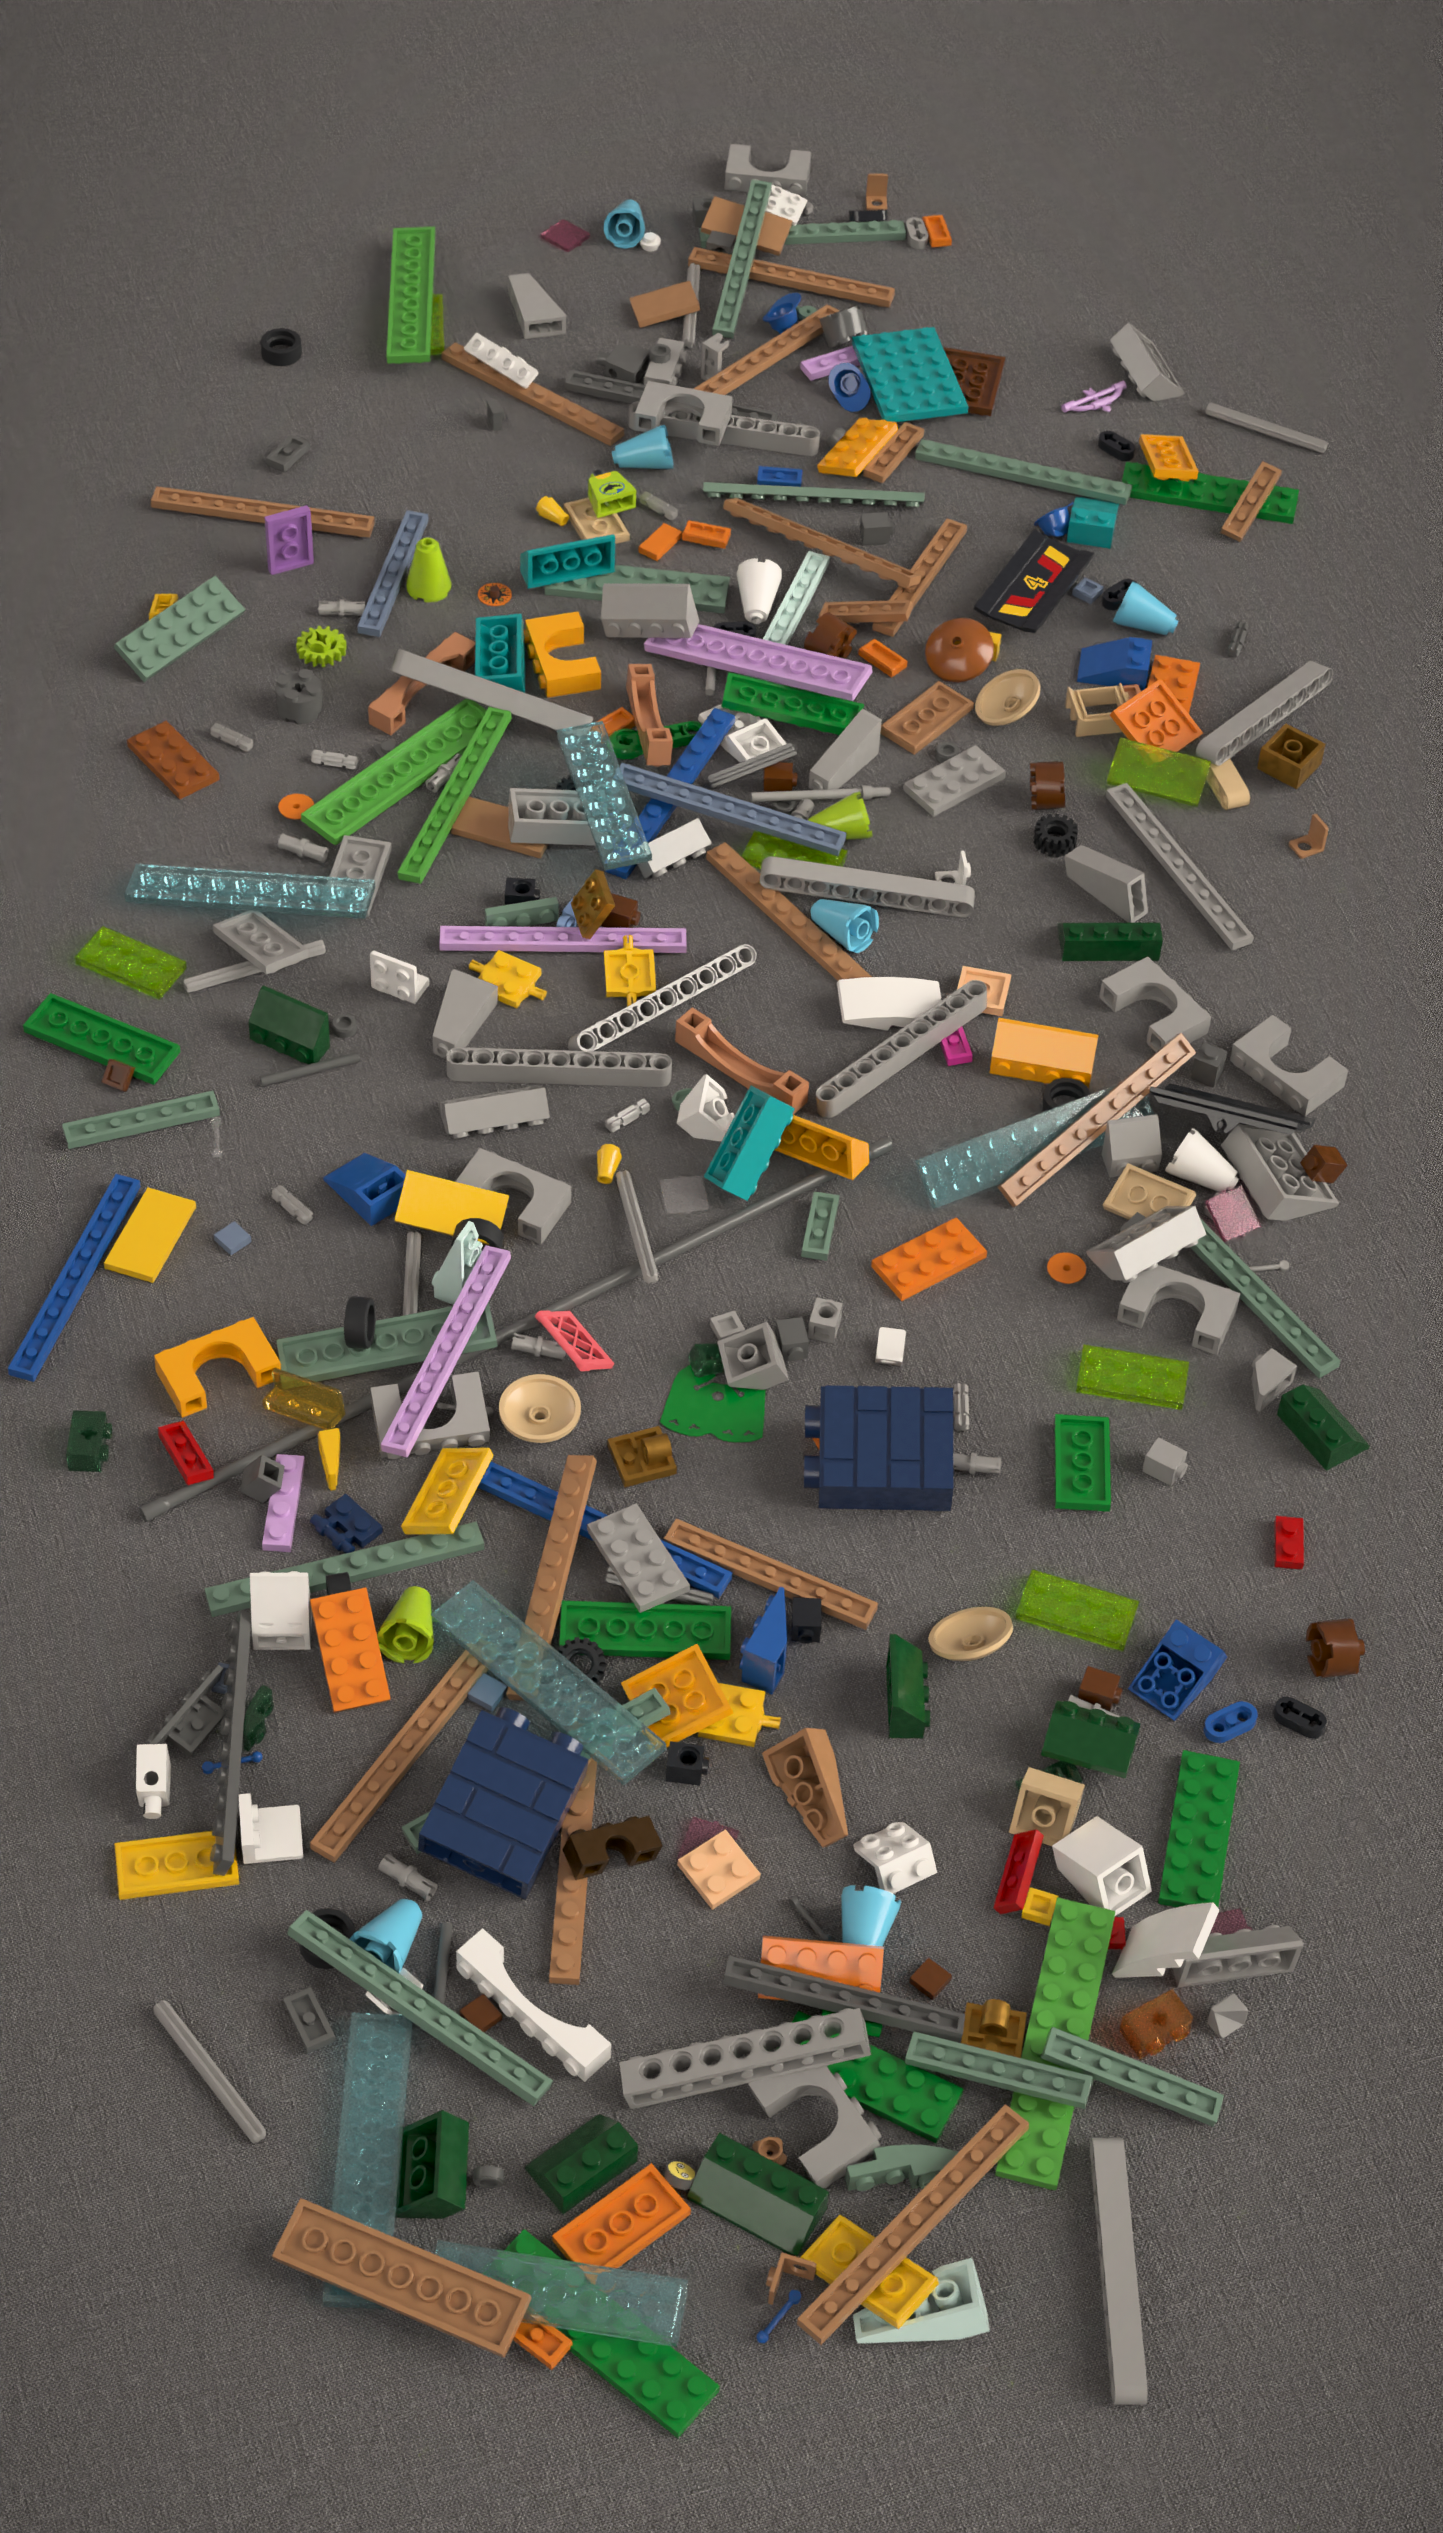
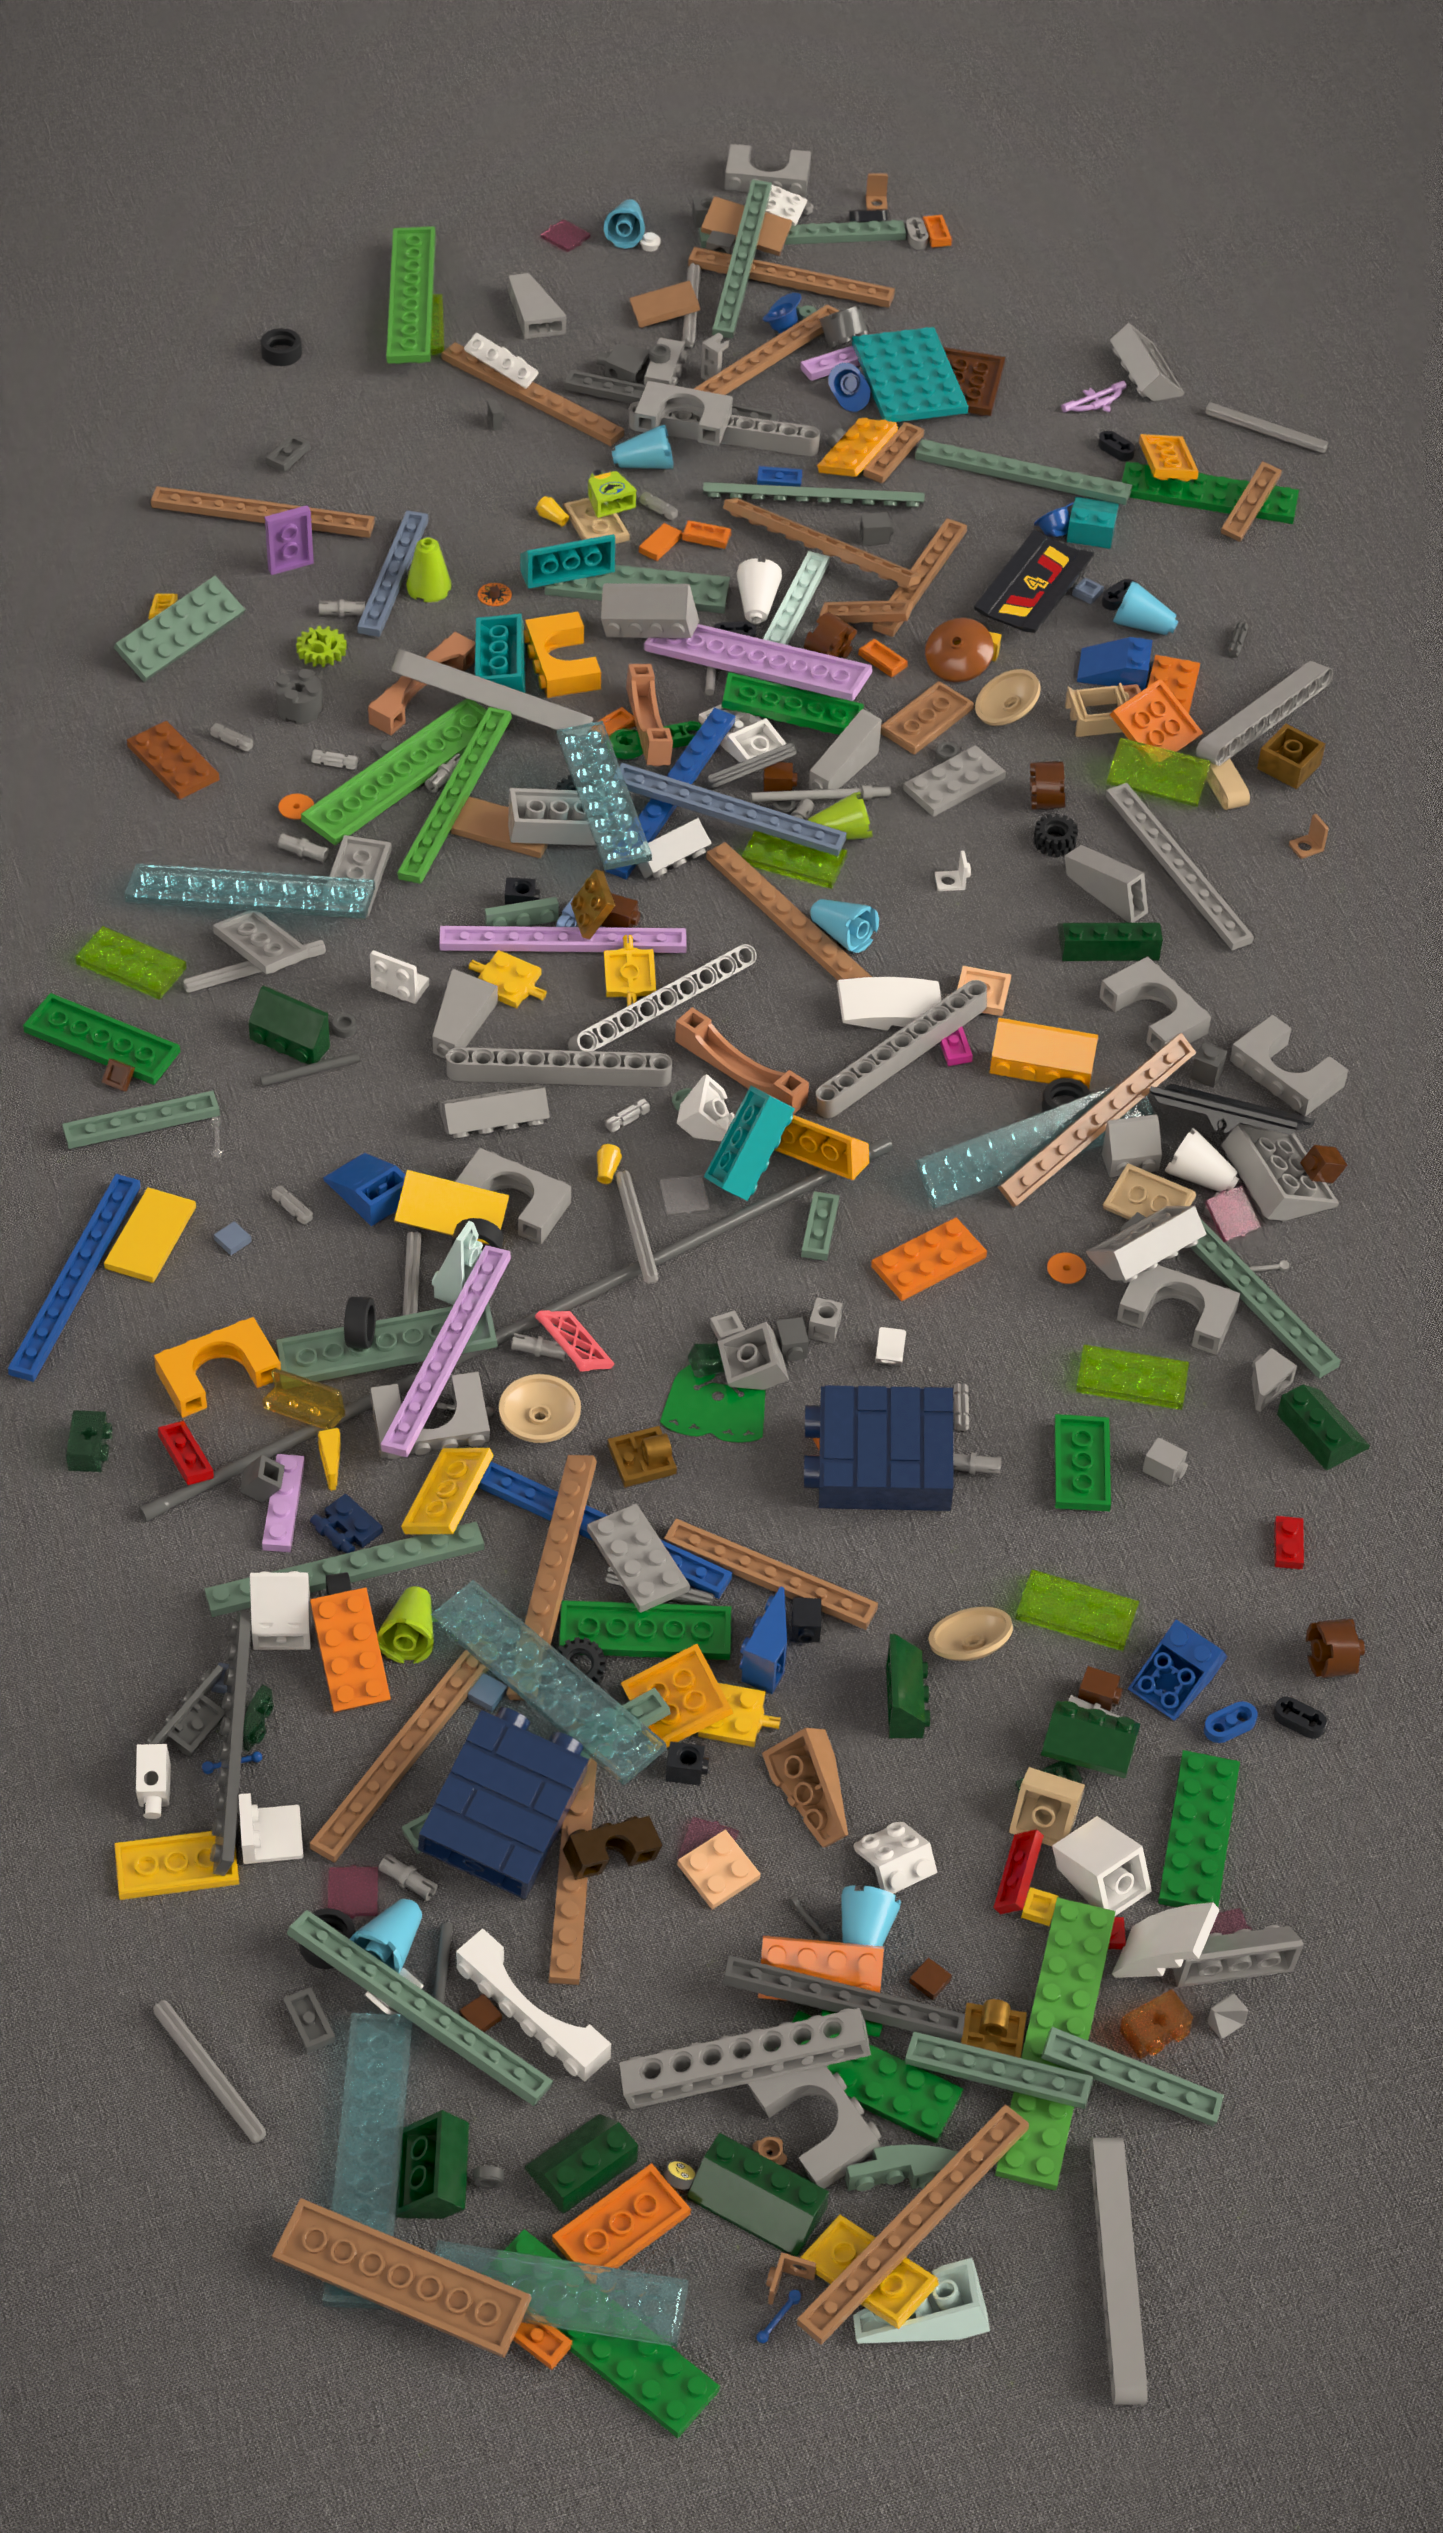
light grey beam [760,857,975,918] -> none
none -> clear pink piece [328,1865,378,1919]

